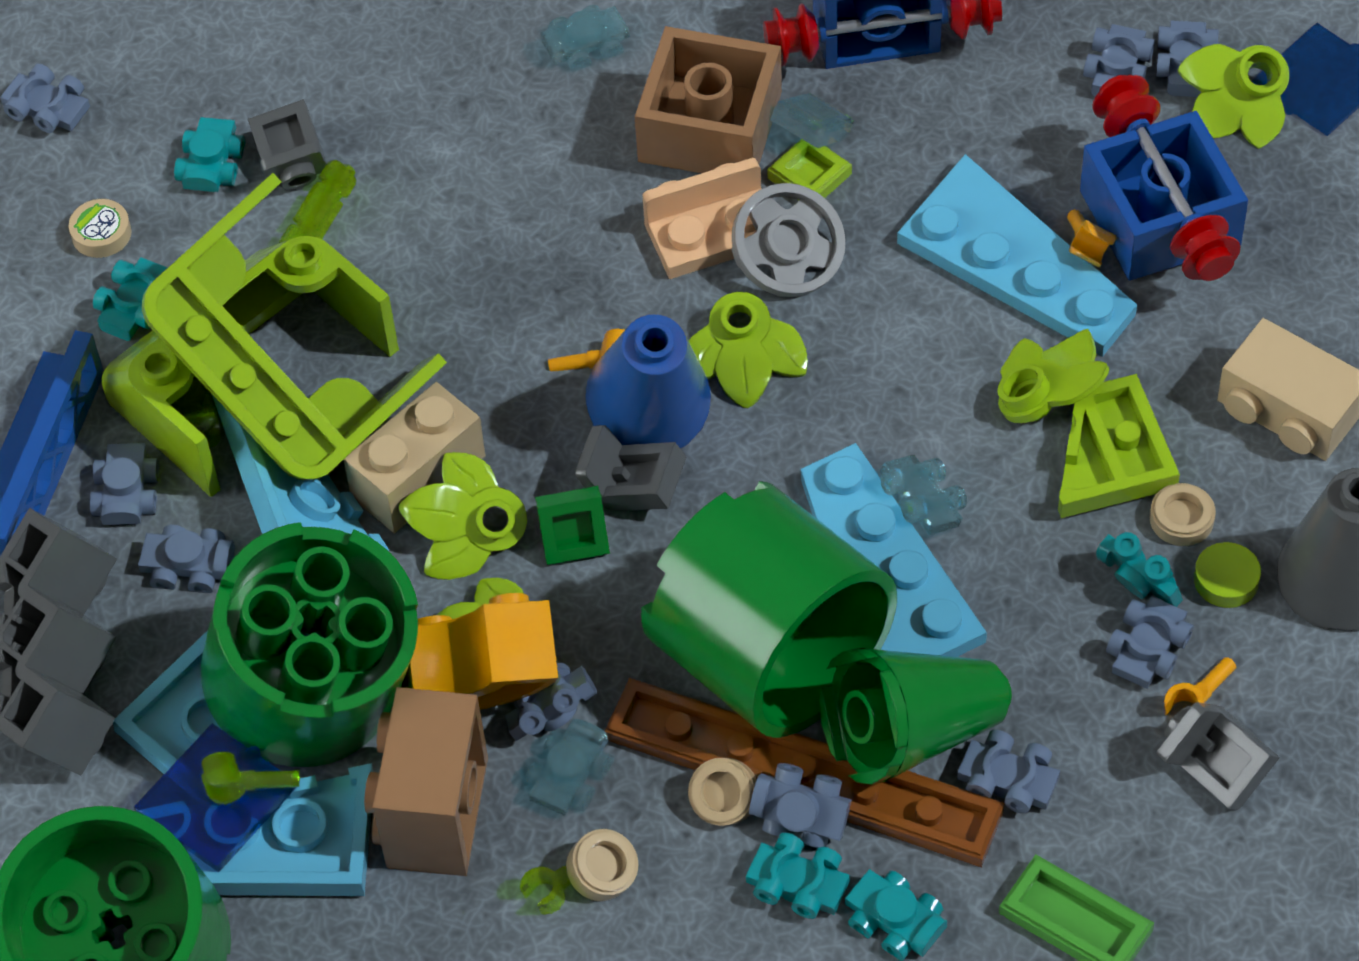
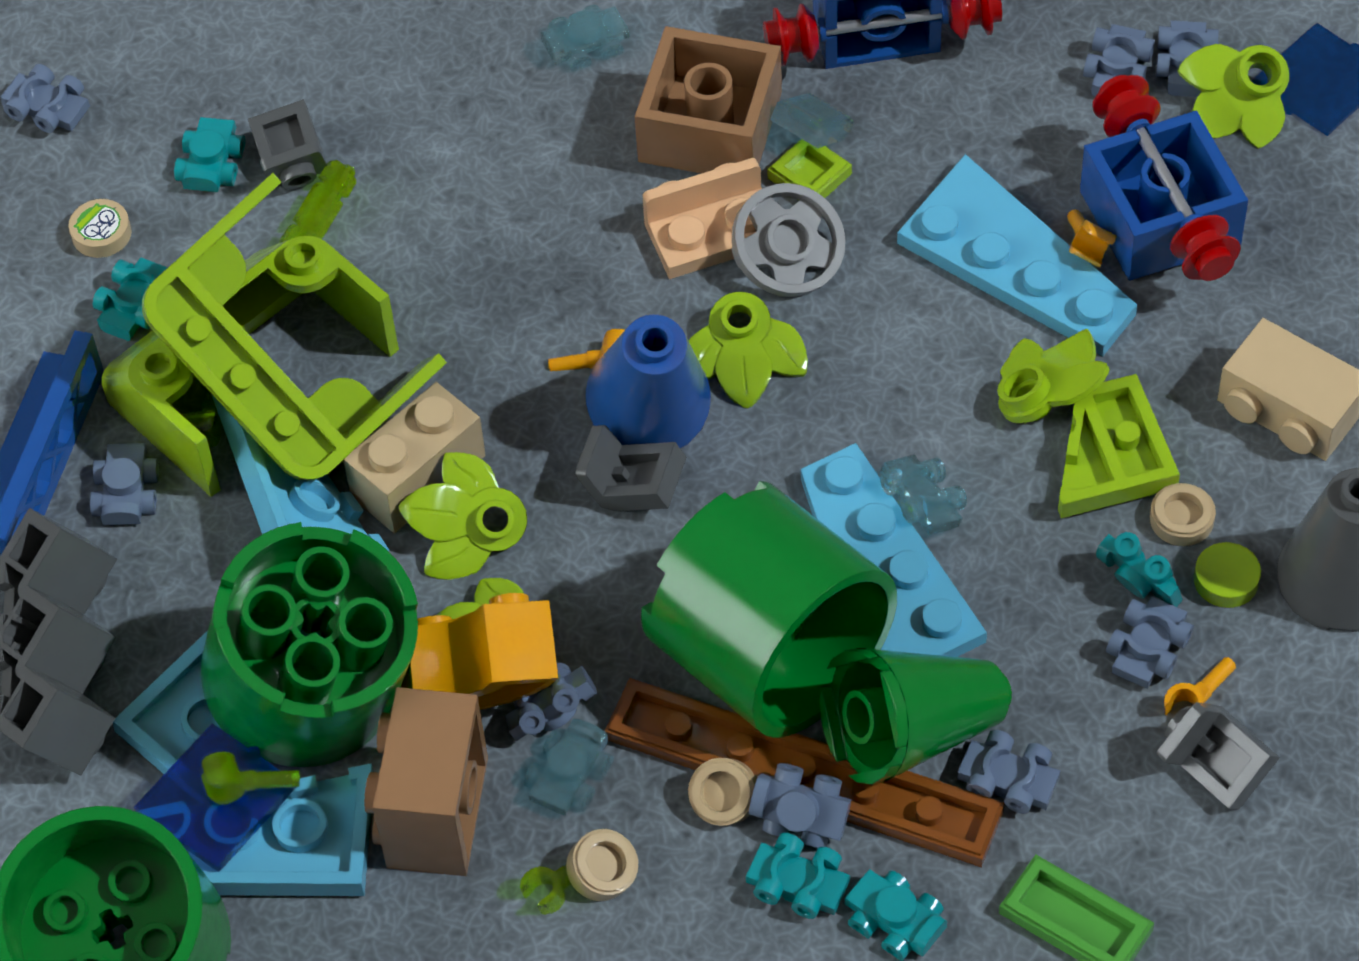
sand blue piece [138,525,235,593] -> none
green tile [535,486,610,565] -> none

